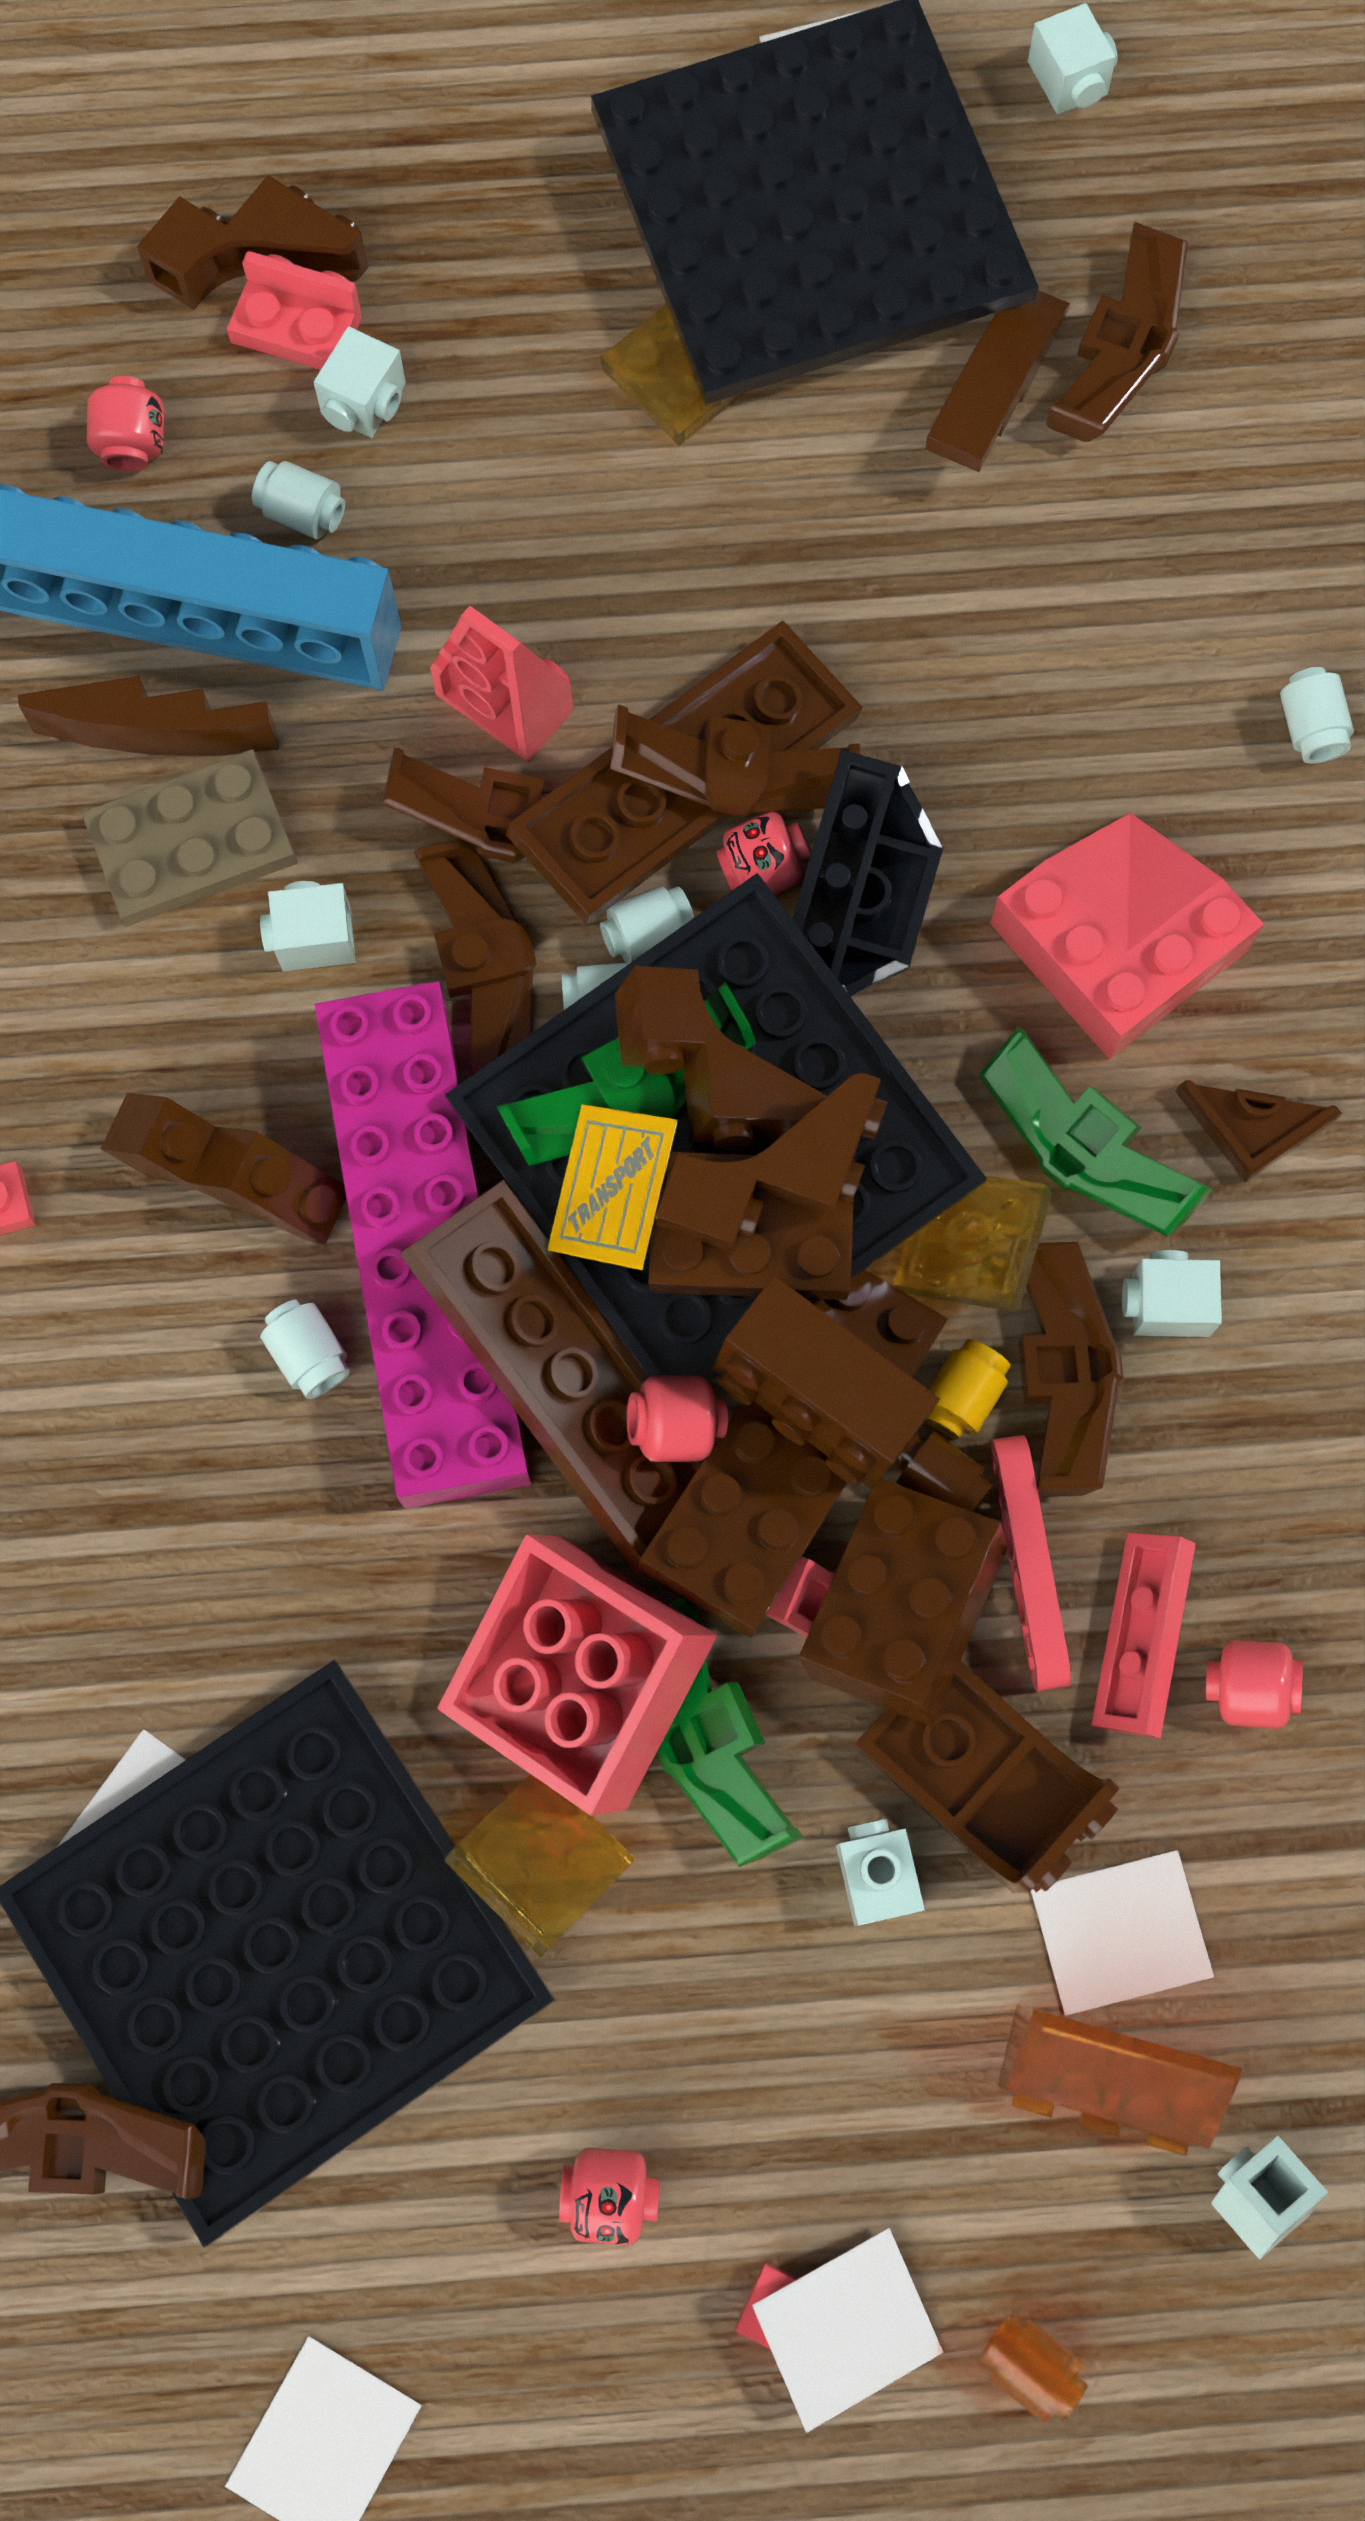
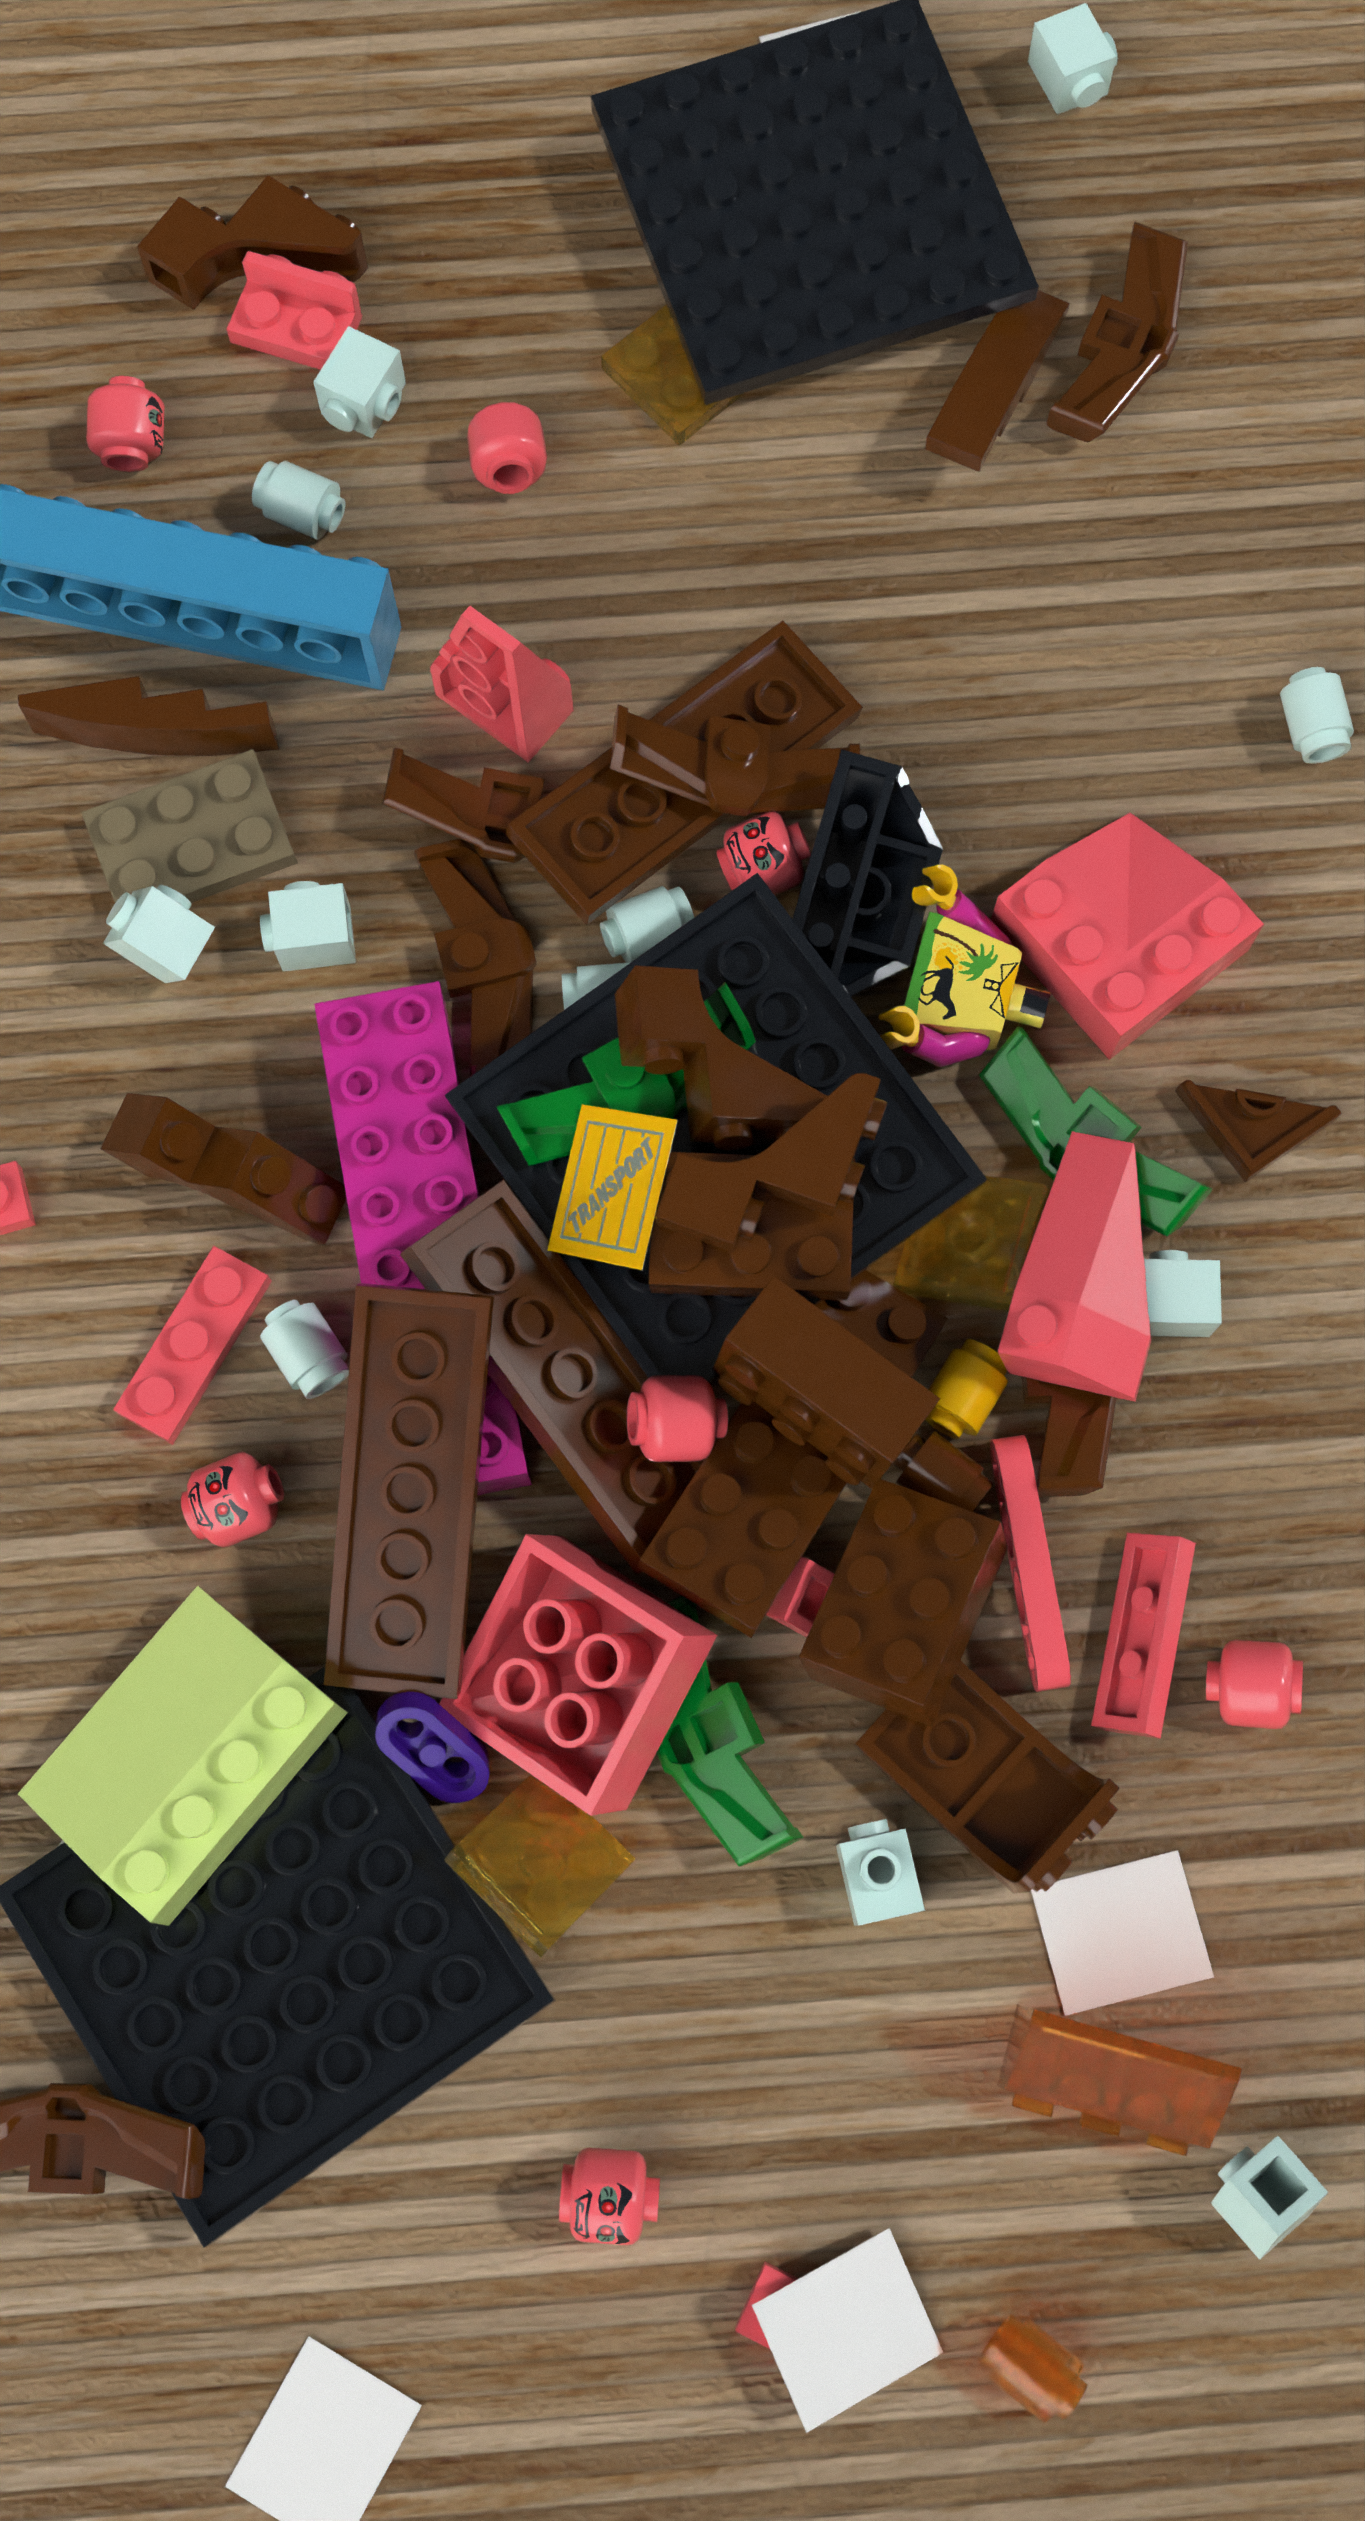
none -> yellowish green slope [18,1586,347,1926]
none -> light aqua brick [103,885,215,983]
none -> coral plate [113,1246,272,1445]
none -> coral head [181,1452,284,1548]
none -> reddish brown plate [324,1283,494,1699]
none -> dark purple plate [375,1692,489,1803]
none -> coral head [467,402,547,494]
none -> torso [878,864,1050,1067]
none -> coral wedge [998,1132,1151,1402]

